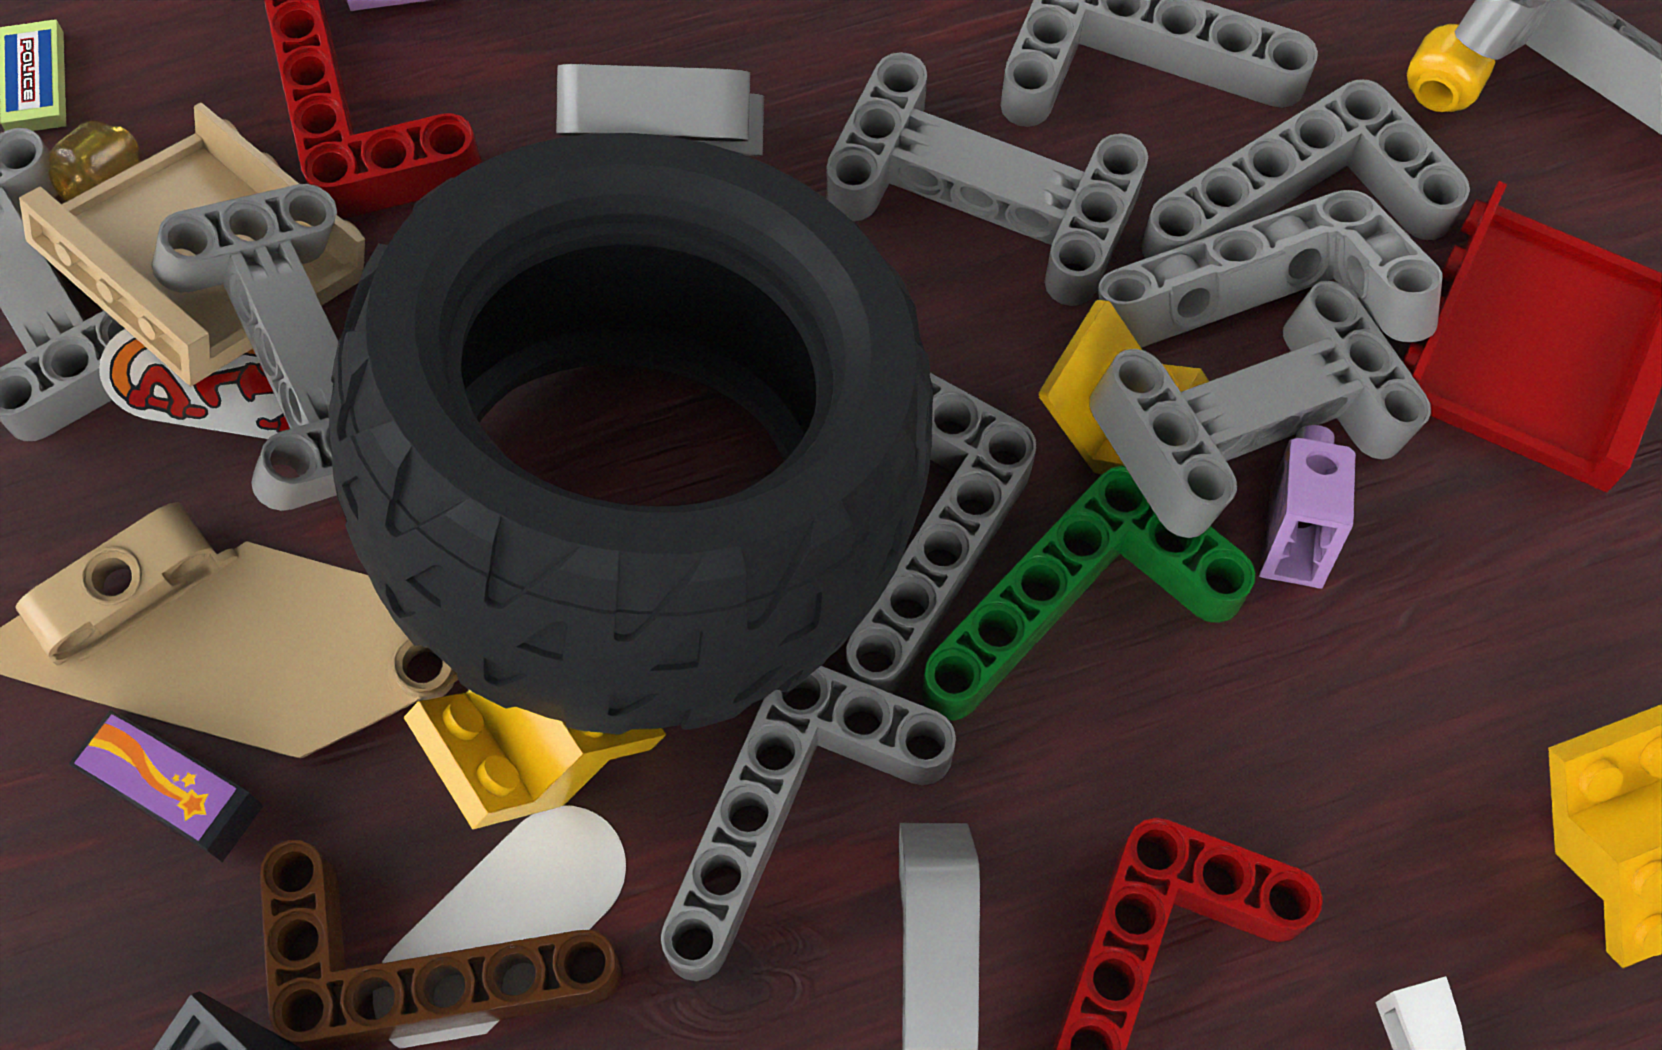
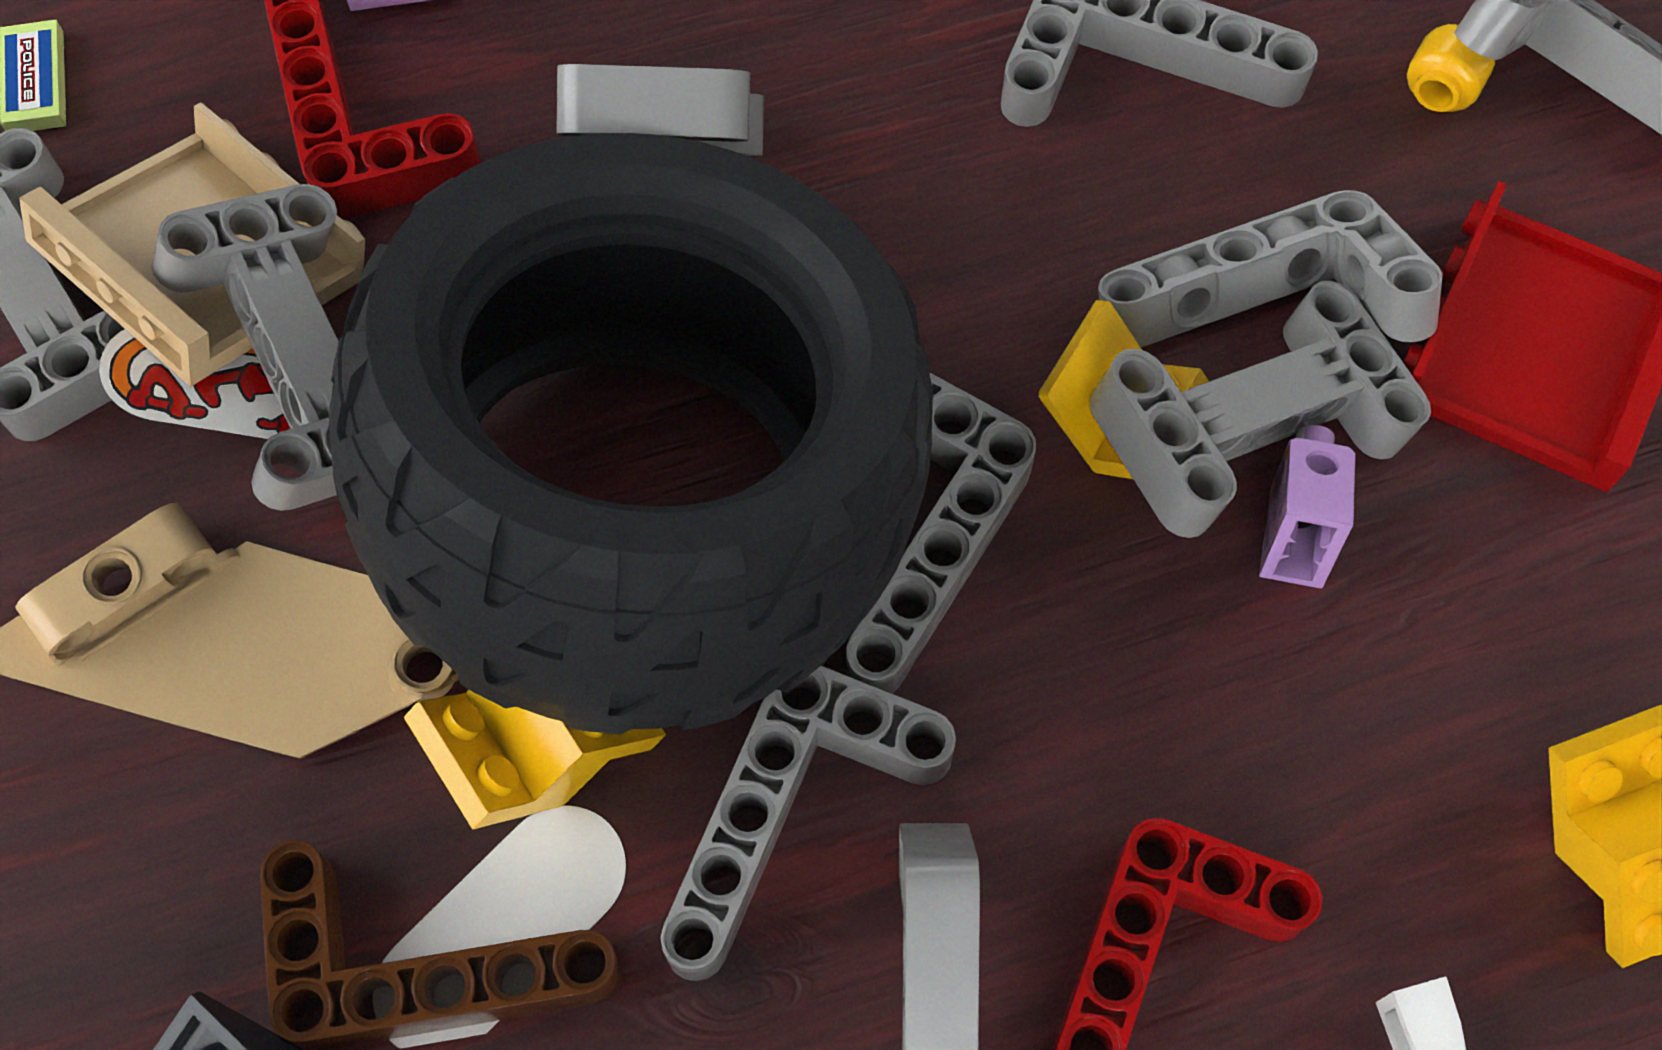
clear yellow head [49,120,141,201] -> none
slope [69,710,263,863] -> none
light grey beam [827,52,1148,306] -> none
green beam [922,465,1255,721] -> none
light grey beam [1142,80,1470,259] -> none

